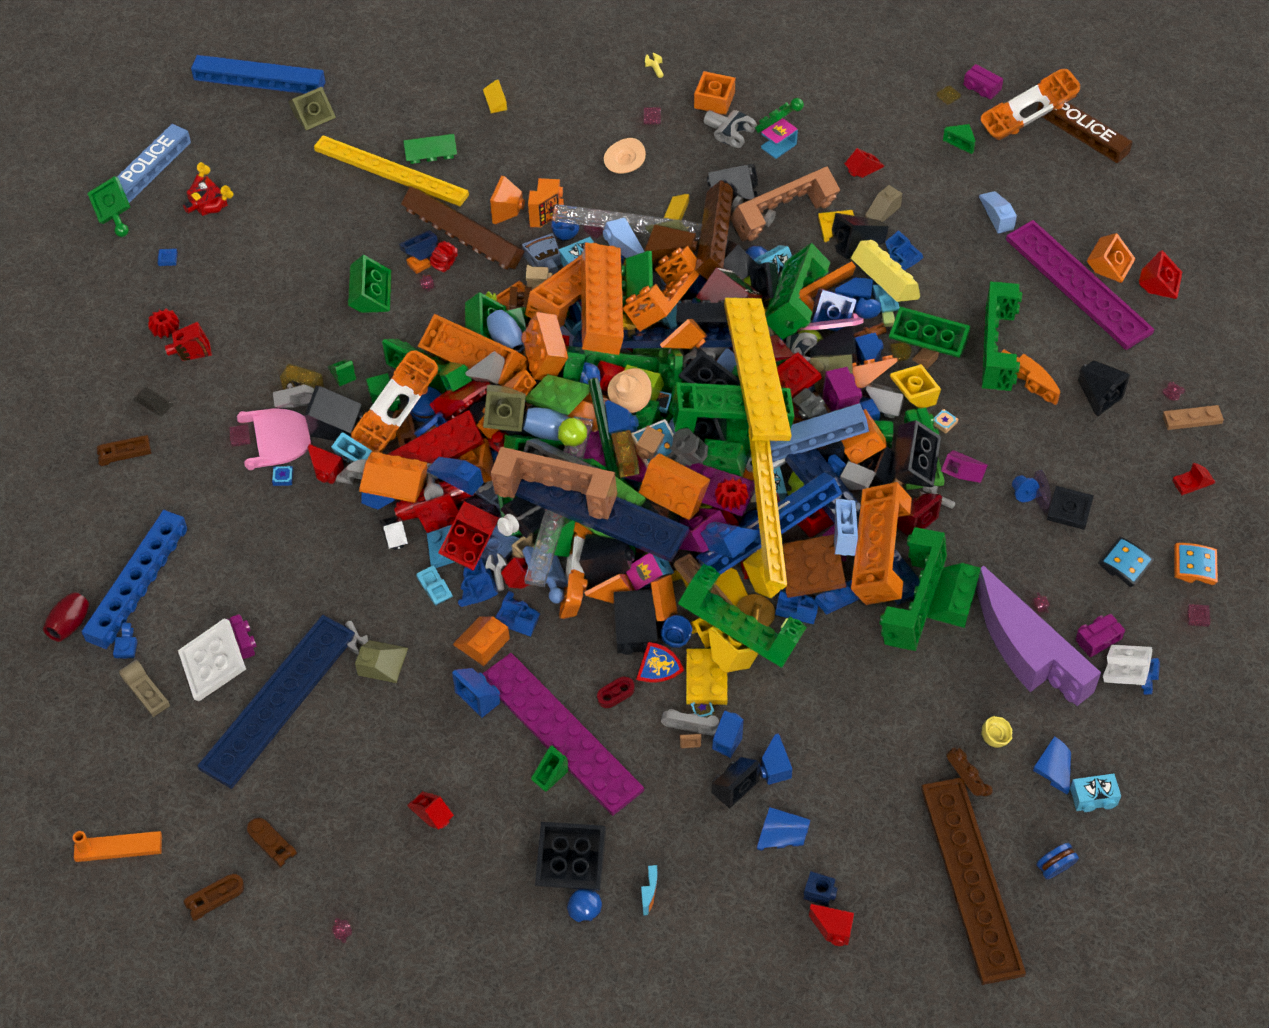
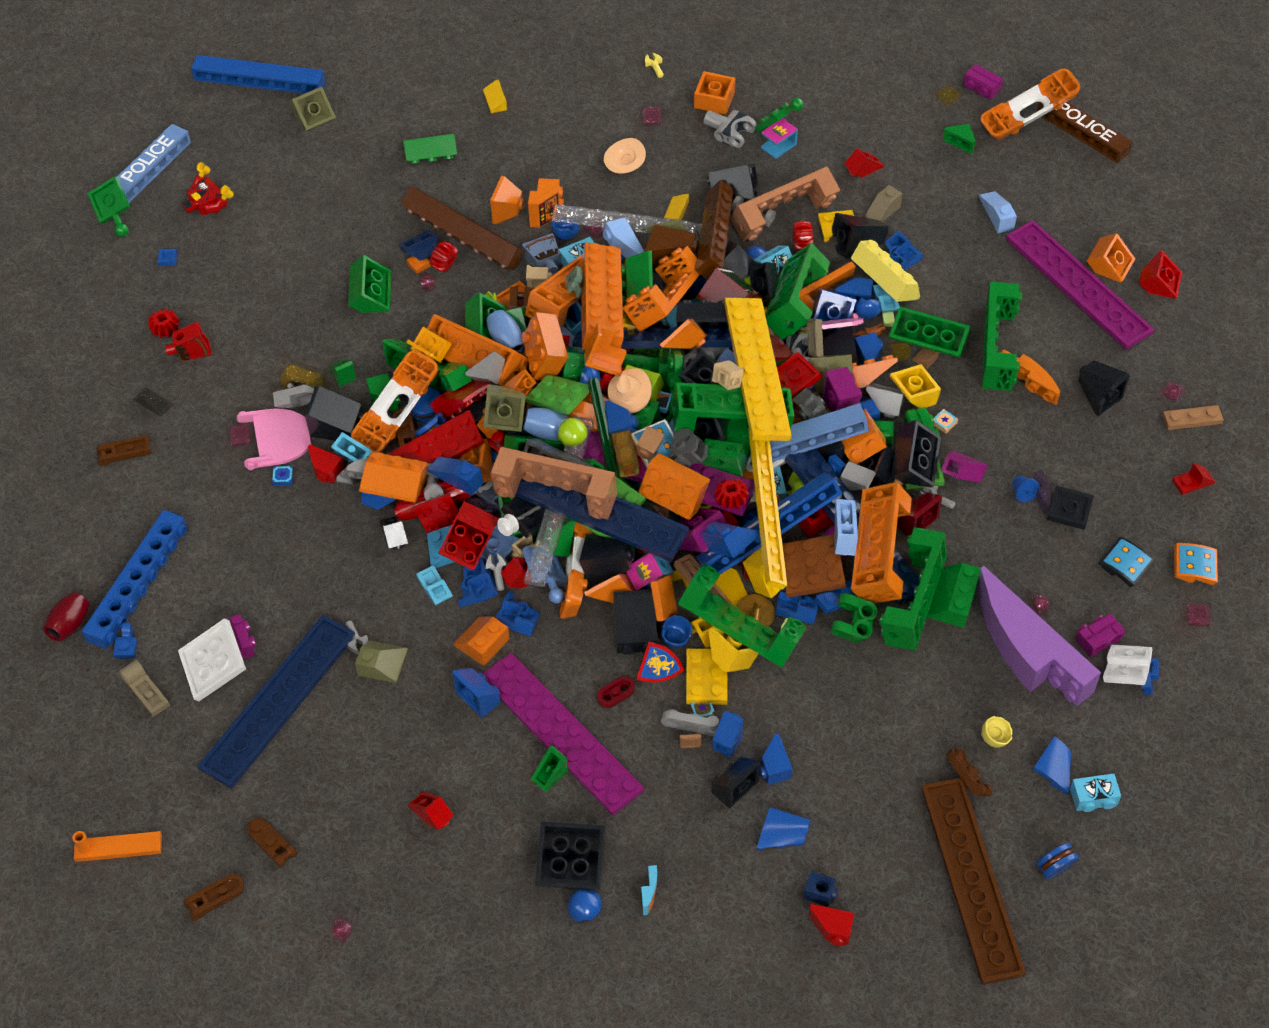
yellow plate [314,136,469,207] -> none
none -> light orange bracket [407,327,452,363]
none -> sand green plate [565,265,583,298]
none -> orange panel [584,323,627,376]
none -> tan window [712,360,743,390]
none -> red gear [792,221,814,250]
none -> dark tan tile [807,319,823,357]
none -> green piece [830,593,878,643]

